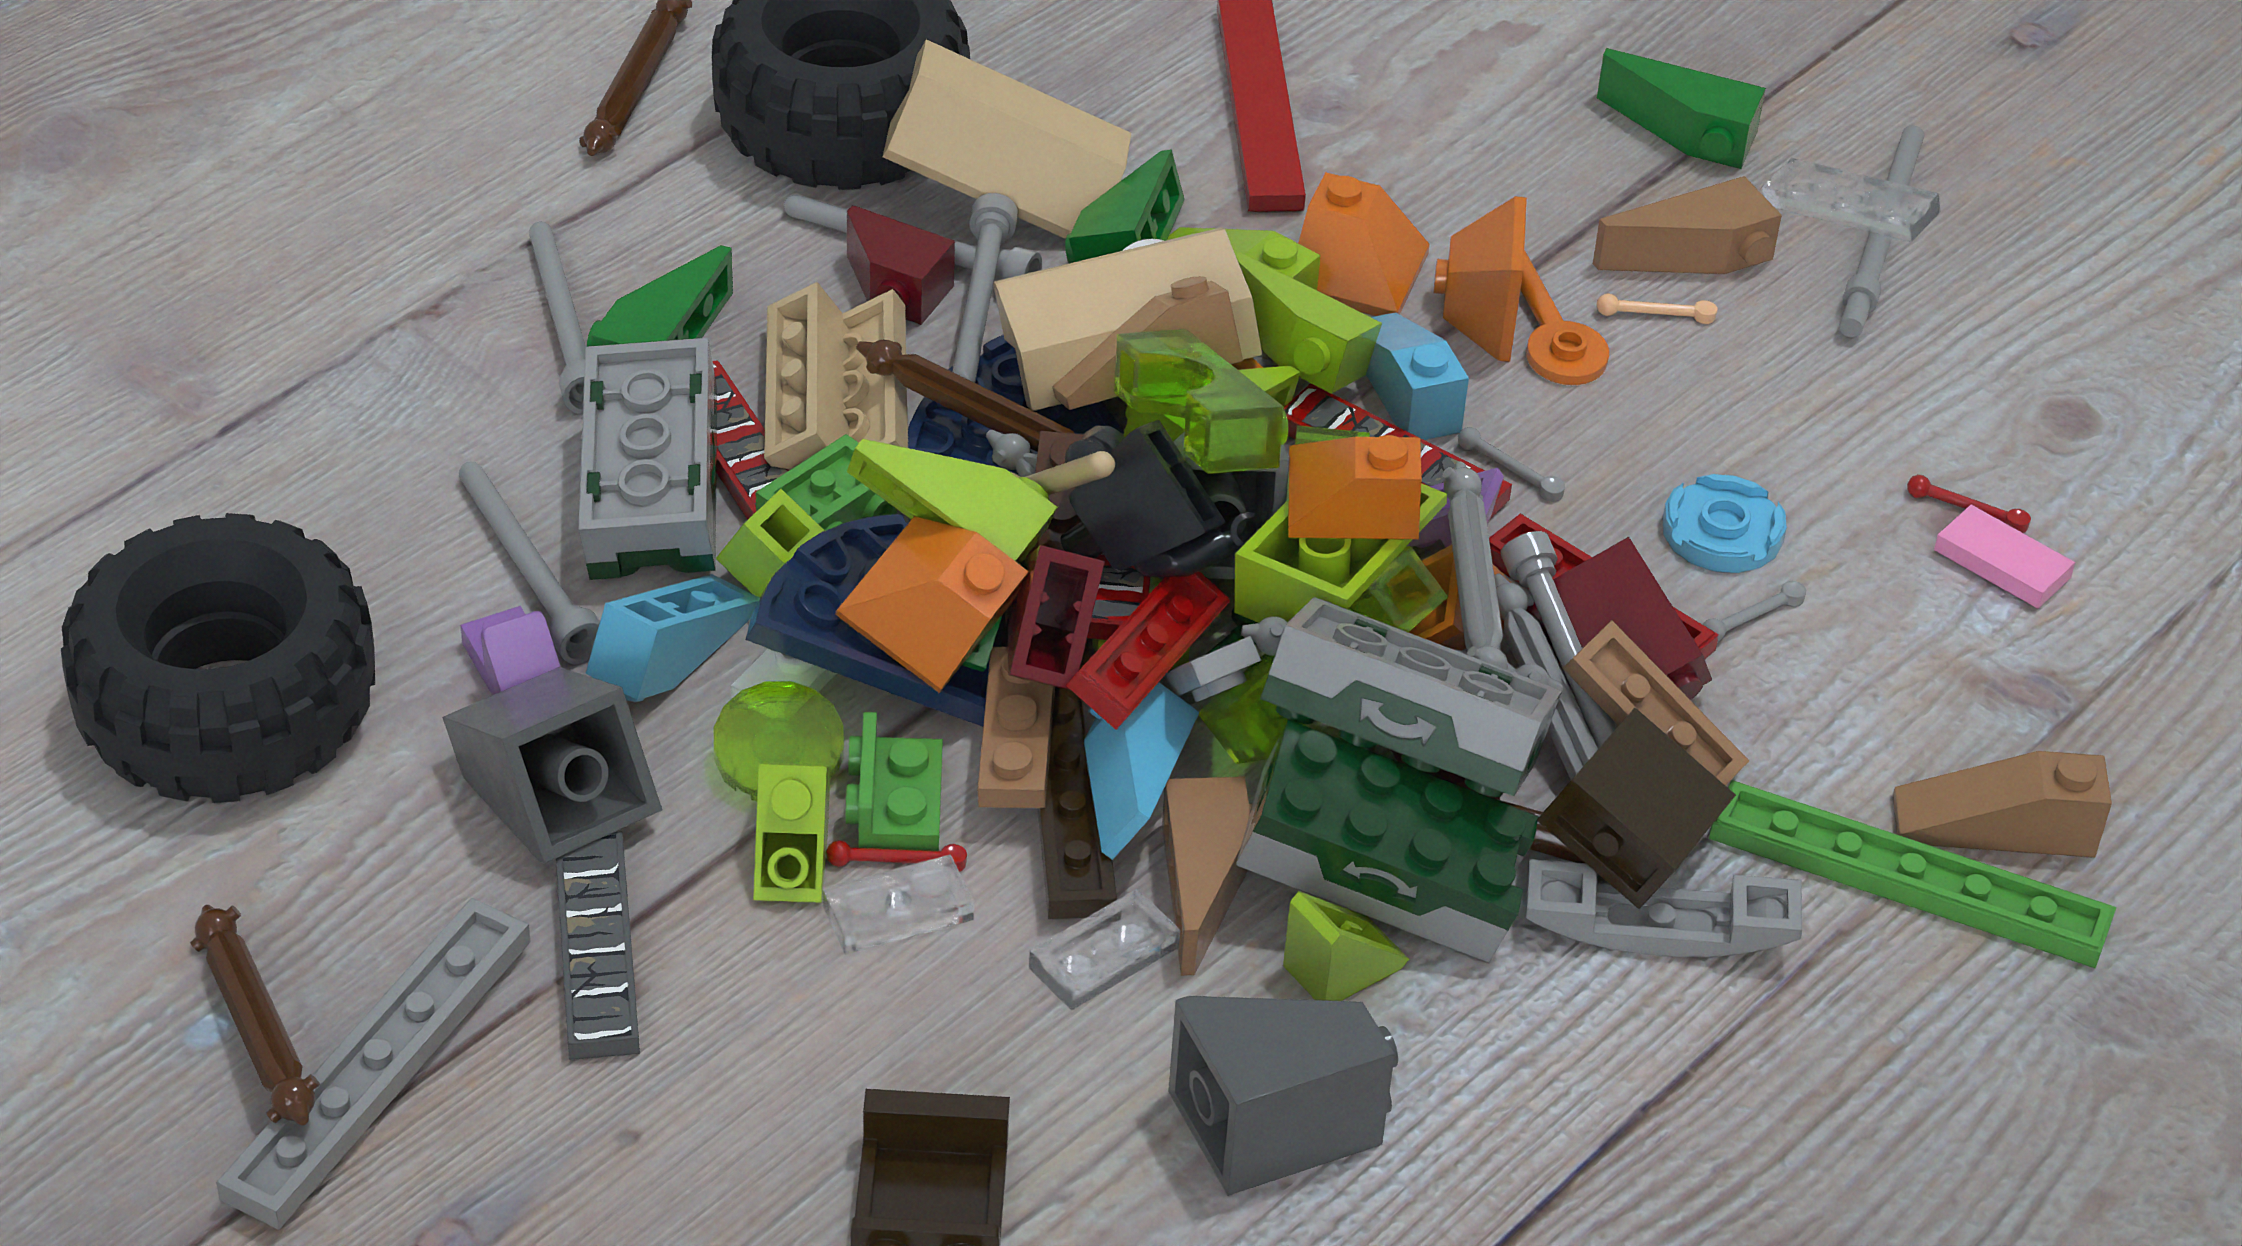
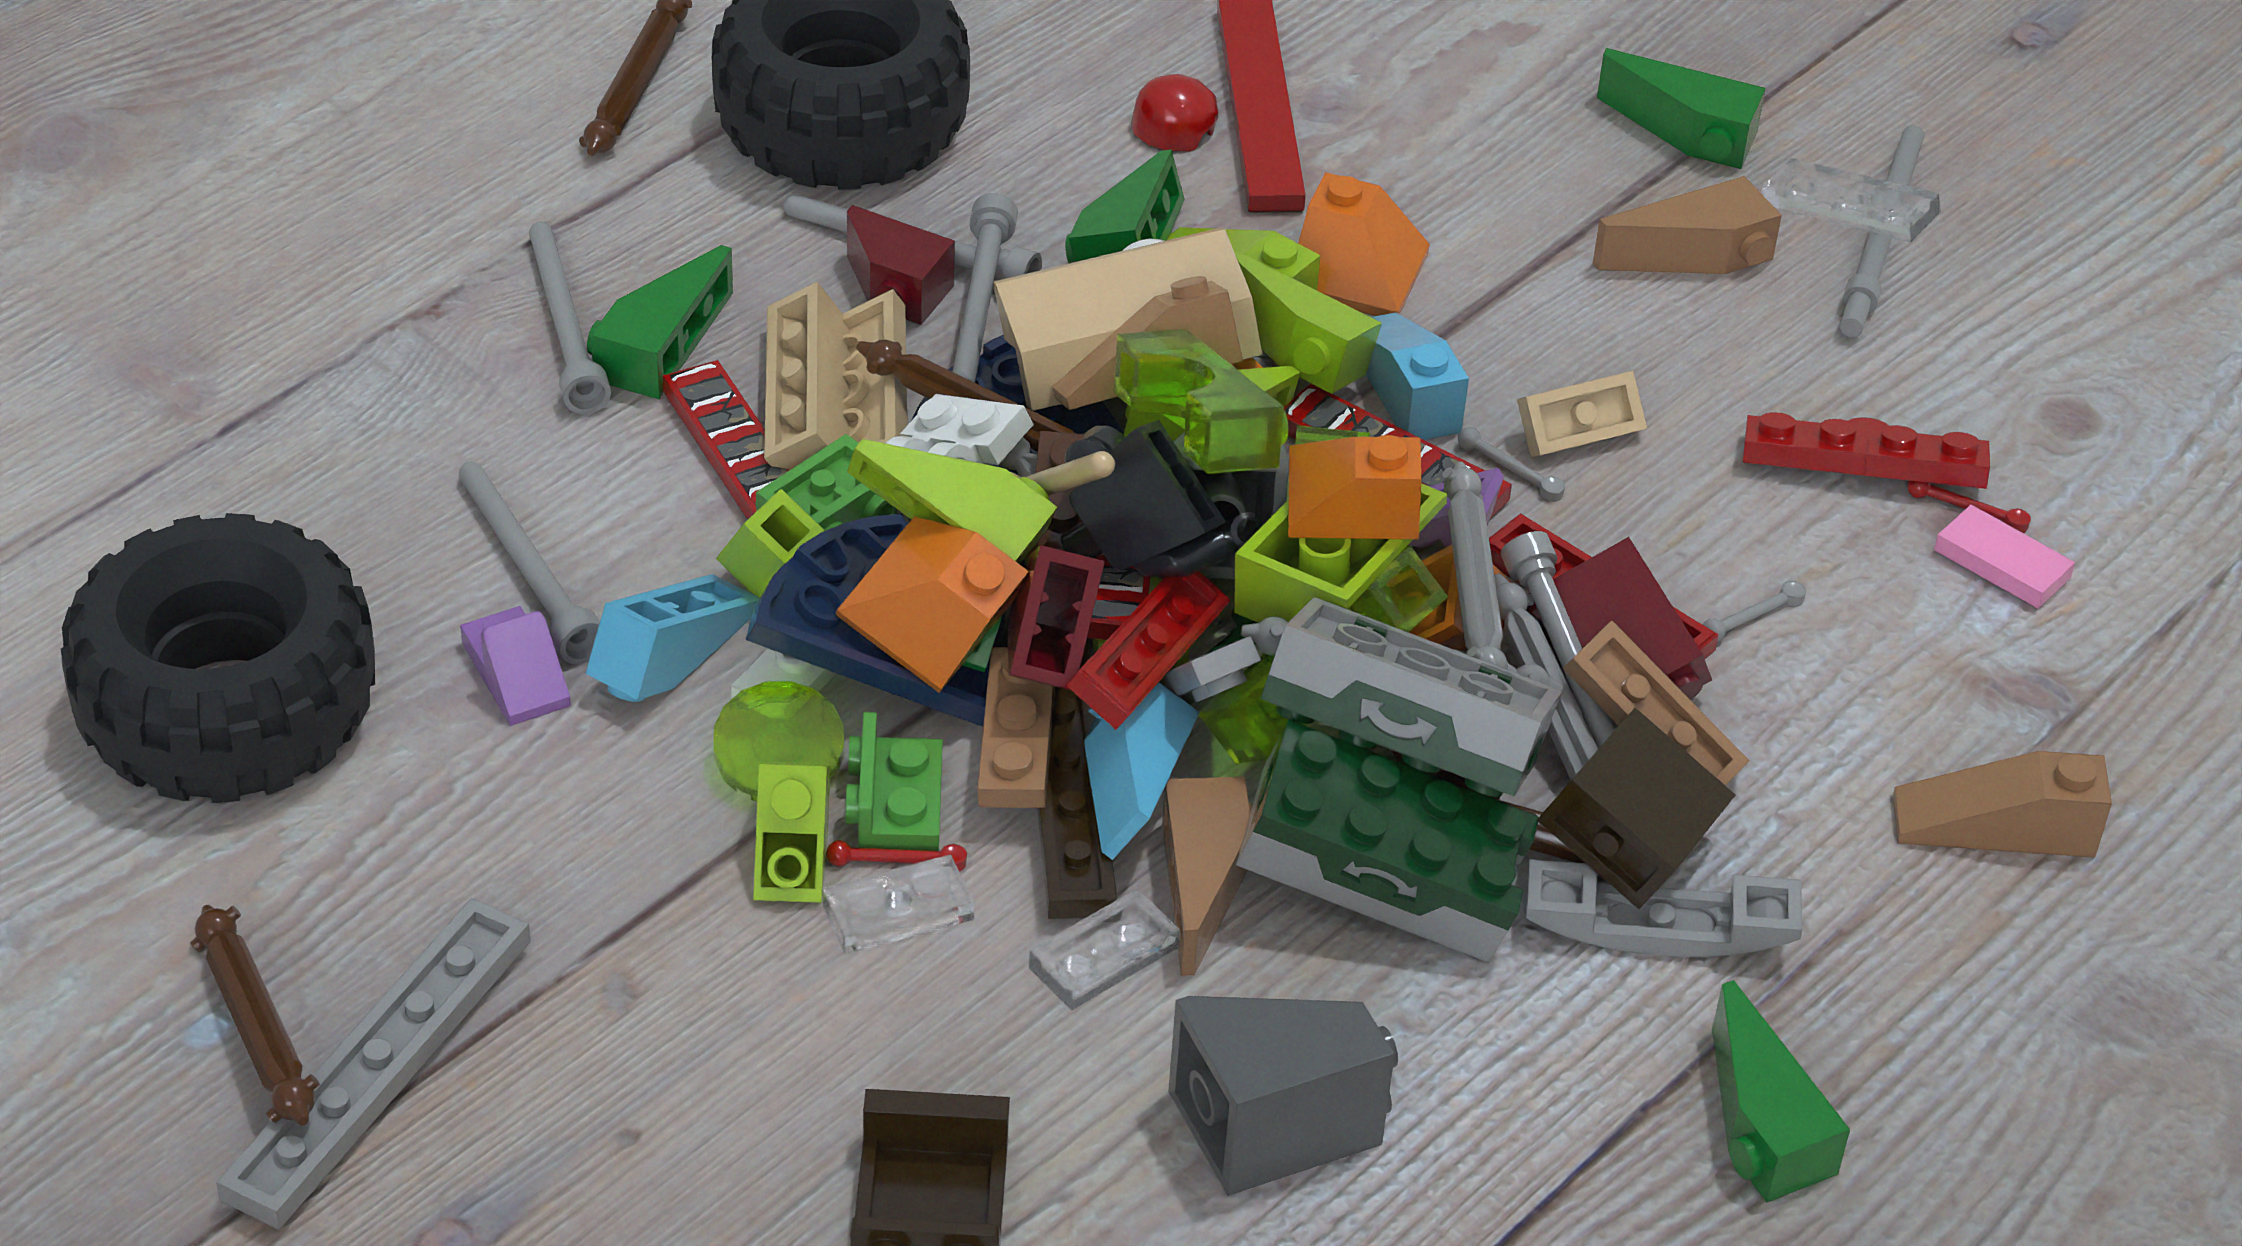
dark grey slope [442,667,663,863] -> none
tile [556,831,640,1060] -> none
light grey piece [578,338,717,580] -> none
tan slope [883,39,1131,239] -> none
lime slope [1283,891,1409,1001] -> none
orange slope [1433,196,1527,362] -> none
orange piece [1521,250,1609,386] -> none
light nougat hinge [1597,293,1718,324] -> none
medium azure tile [1662,474,1787,573] -> none
bright green tile [1709,780,2117,969] -> none
none -> white plate [886,394,1034,465]
none -> red hair [1131,74,1219,152]
none -> tan plate [1517,371,1647,457]
none -> green slope [1712,980,1850,1202]
none -> red hinge [1743,412,1990,489]

